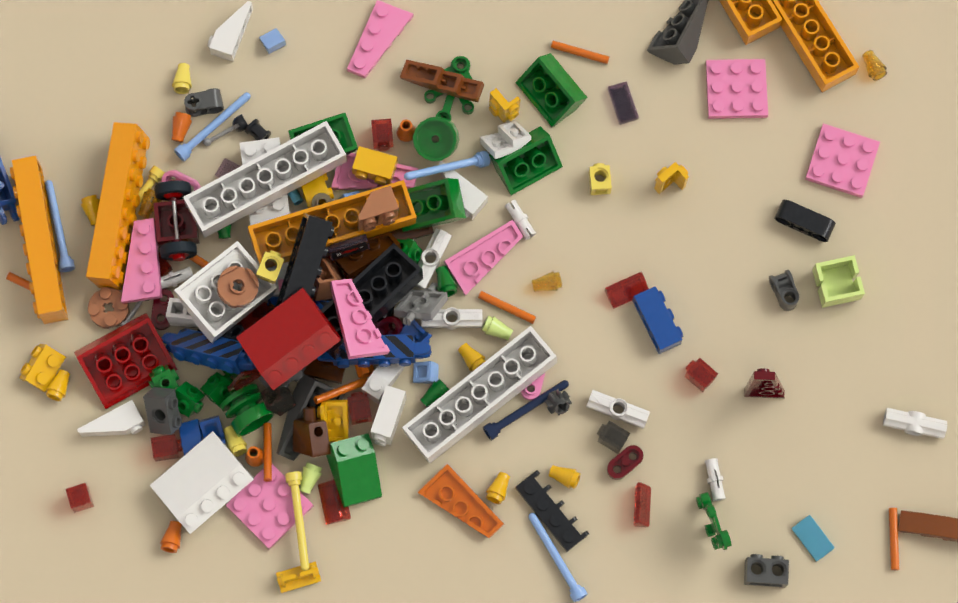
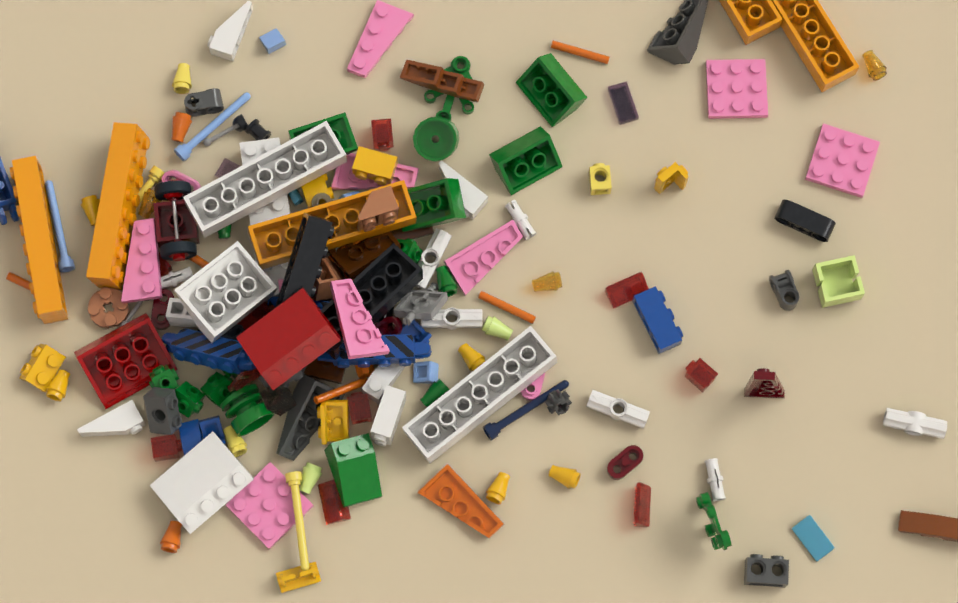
clear red brick [65,483,94,513] -> none
nougat plate [217,266,259,308] -> none
orange cone [245,446,264,467] -> none
light yellow brick [256,250,285,284] -> none
orange piece [263,423,272,482] -> none
reddish brown torso [293,407,331,457] -> none
tile [328,234,370,261] -> none
orange cone [396,119,415,142] -> none
light blue piece [404,151,490,180] -> none
white slope [480,121,531,159] -> none
yellow bracket [489,88,521,123] -> none
black hinge [515,470,589,552] -> none
light blue piece [528,513,588,603] -> none
clear smoke brick [597,421,630,454] -> none
orange piece [889,508,899,570] -> none

